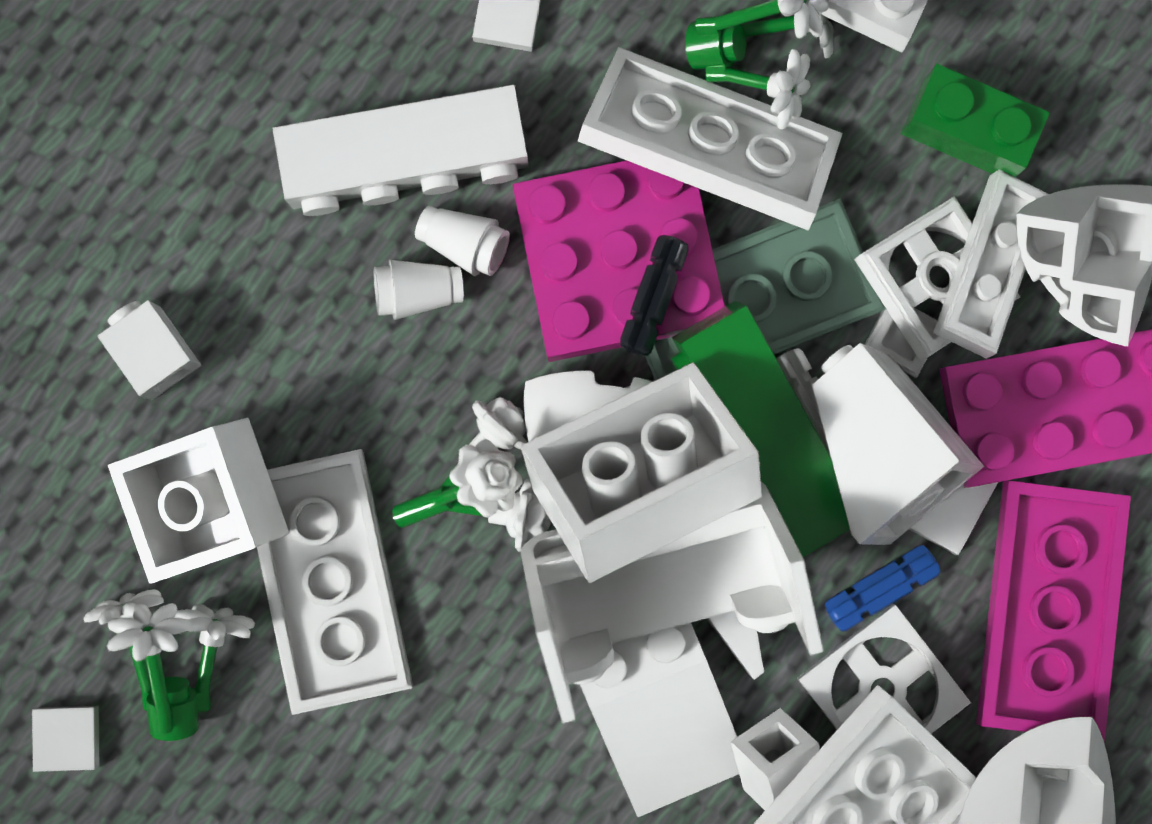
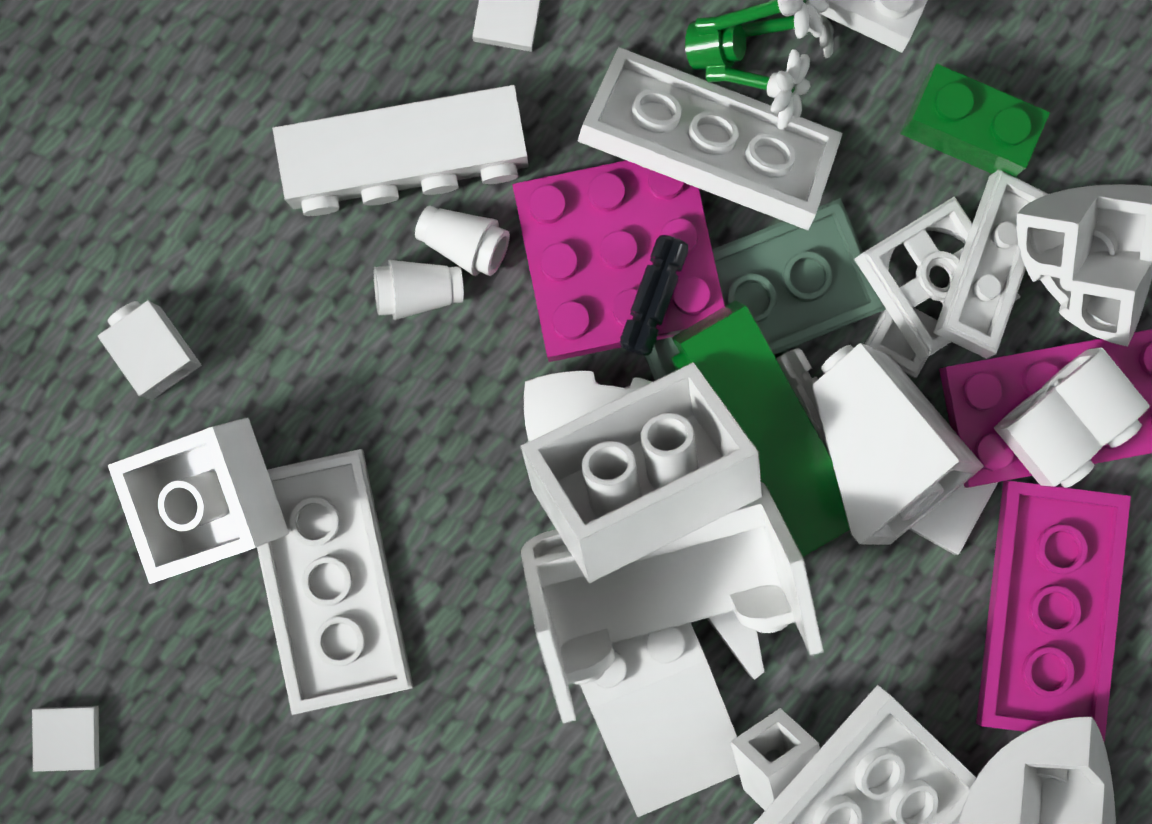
plant [83,589,255,741] -> none
white plant [392,397,551,552] -> none
white piece [797,604,971,734] -> none
blue axle [825,545,941,632] -> none
none -> white brick [994,347,1150,488]

